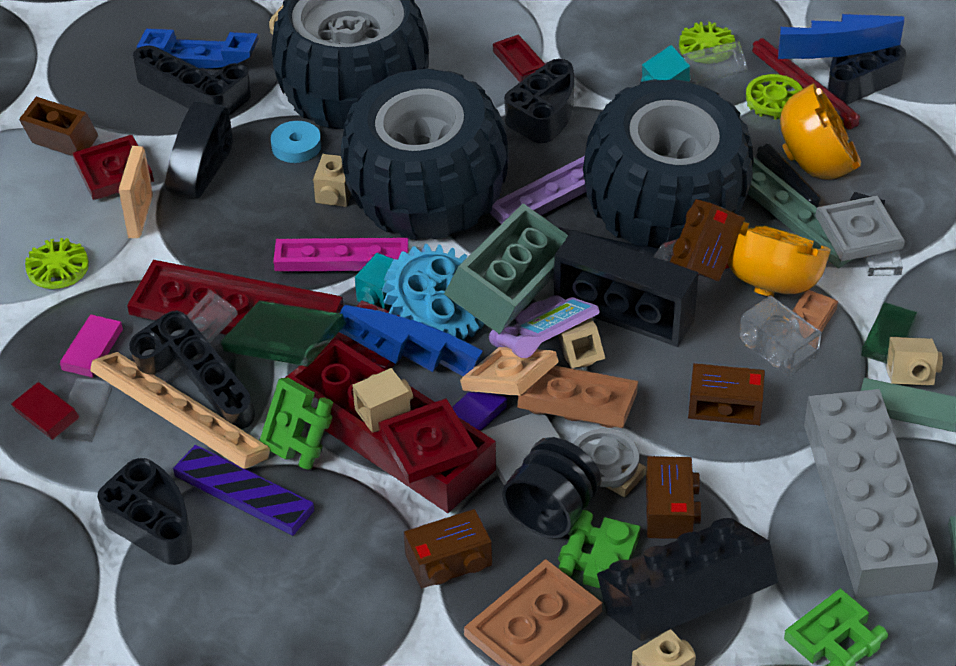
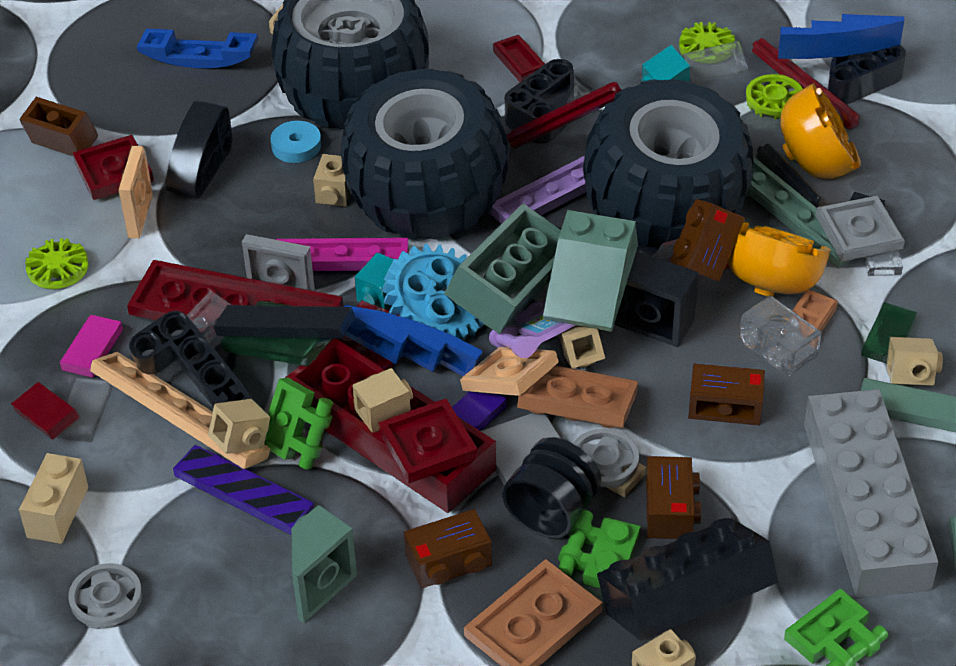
black beam [97,458,192,565] -> none
black beam [133,45,251,114] -> none
none -> tan brick [19,453,88,544]
none -> light grey wheel [68,563,142,629]
none -> tan brick [208,399,270,454]
none -> black tile [213,305,355,339]
none -> light grey tile [242,234,315,291]
none -> sand green slope [291,505,357,623]
none -> dark red axle [507,82,622,148]
none -> sand green slope [543,210,638,332]

